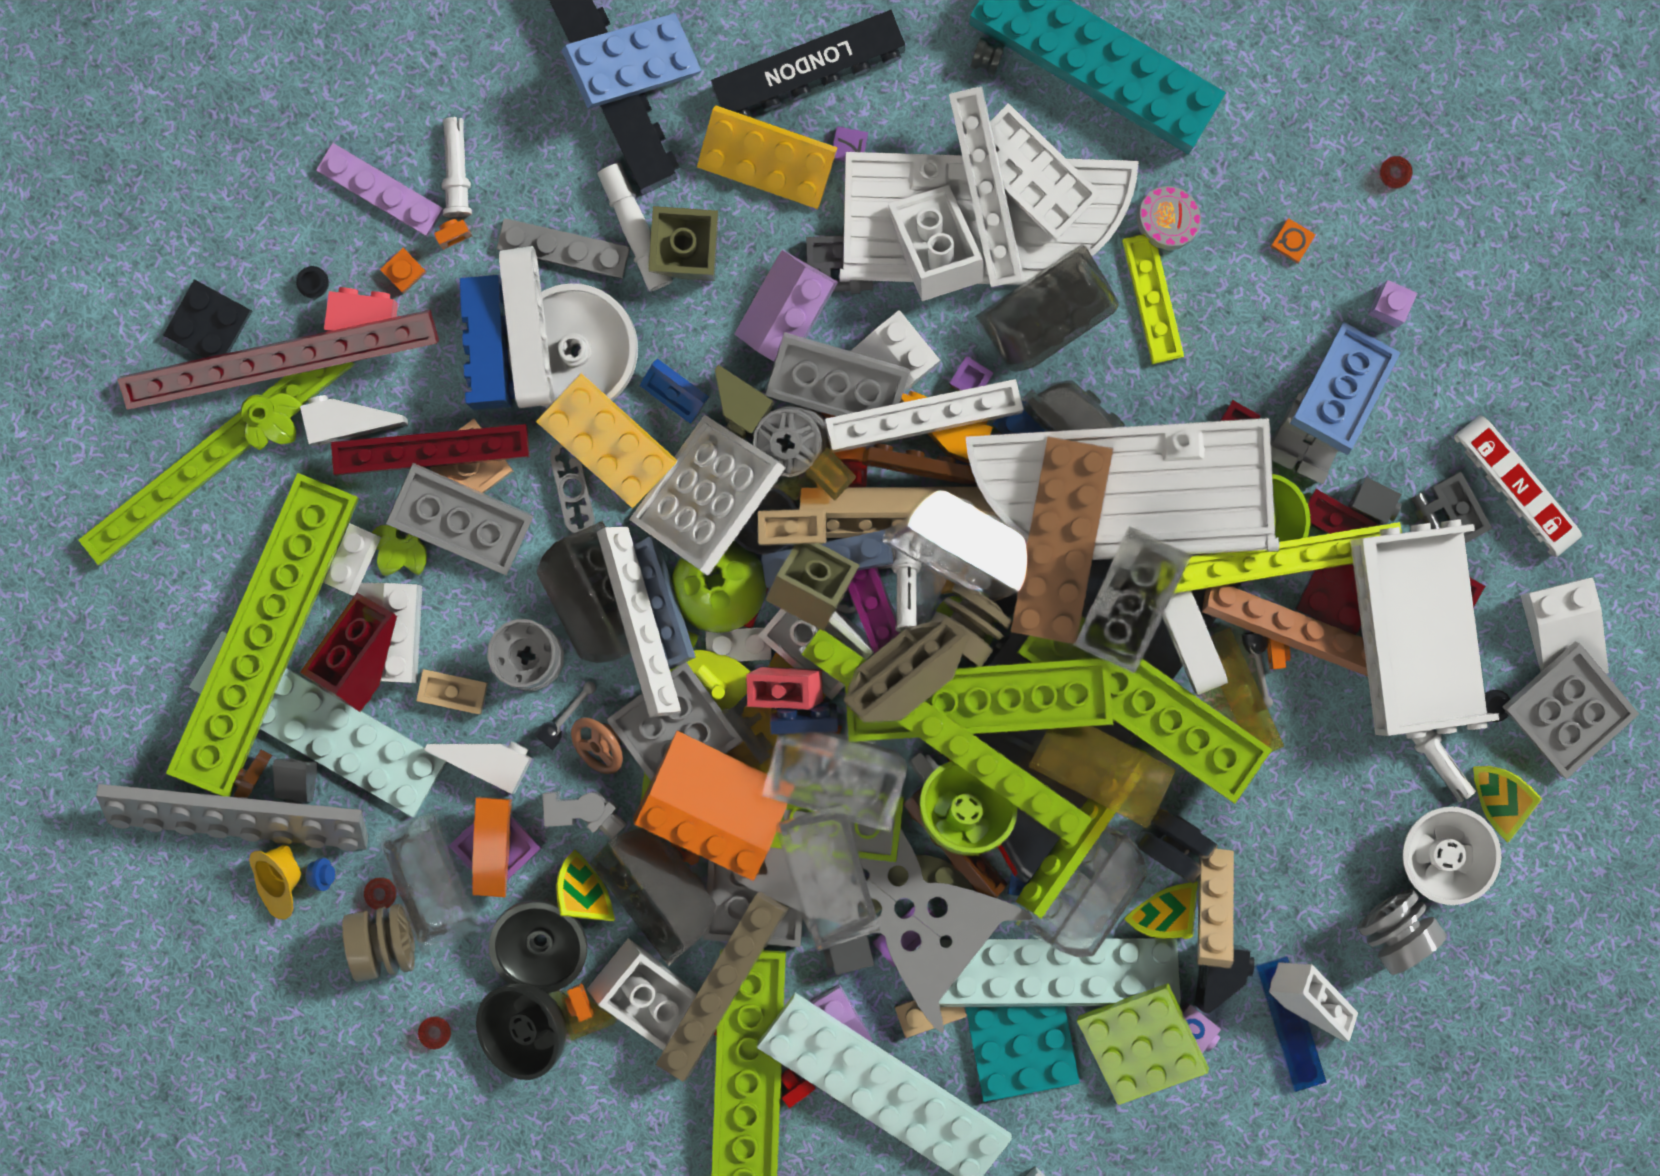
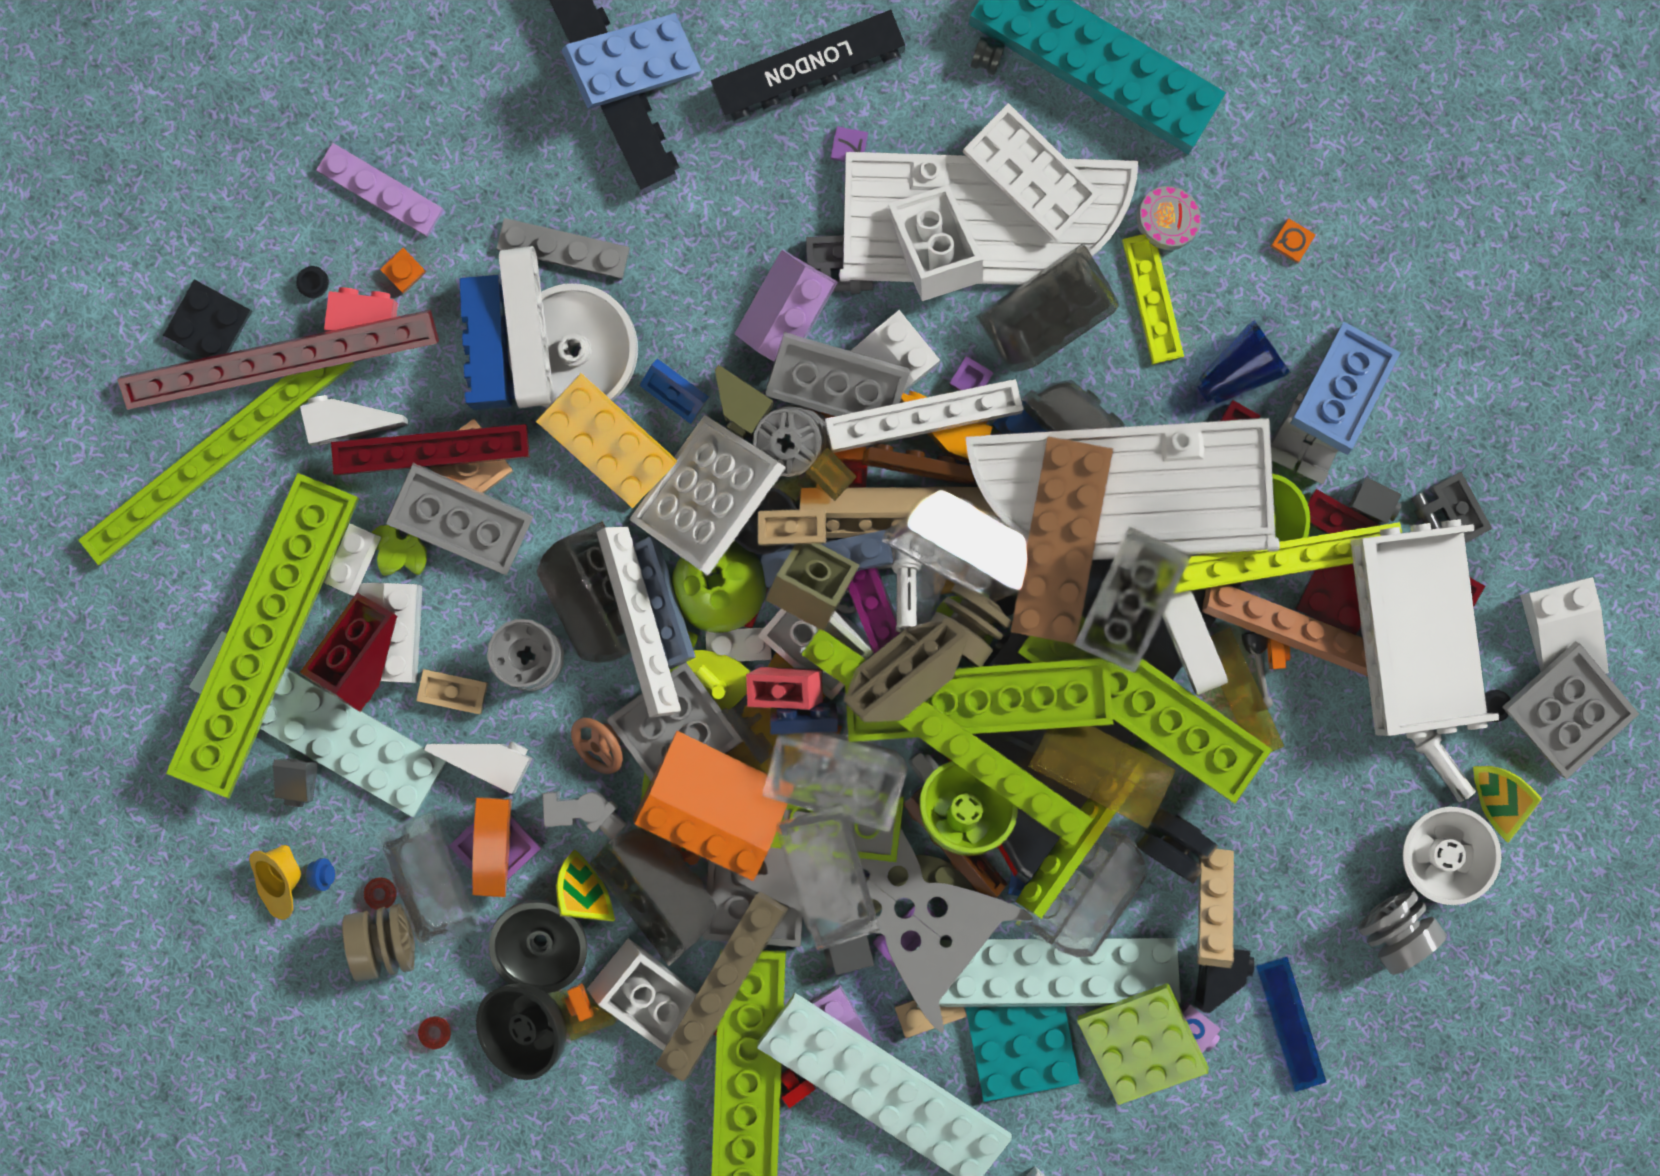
light grey plate [96,784,368,851] -> none
reddish brown plate [233,749,272,799] -> none
lime plate [241,393,302,450] -> none
orange plate [434,219,472,250] -> none
white pin [442,117,472,218] -> none
hinge [533,681,596,751] -> none
light grey beam [550,443,595,535] -> none
white piece [597,163,673,292] -> none
olive slope [648,206,719,281] -> none
yellow plate [697,105,838,209] -> none
white plate [949,86,1024,287] -> none
shield [1124,881,1198,939] -> none
white slope [1269,963,1358,1042] -> none
lavender brick [1368,280,1417,328] -> none
clear red plate [1379,156,1413,189] -> none
beam [1454,415,1582,558] -> none
none -> clear blue cone [1197,320,1291,404]

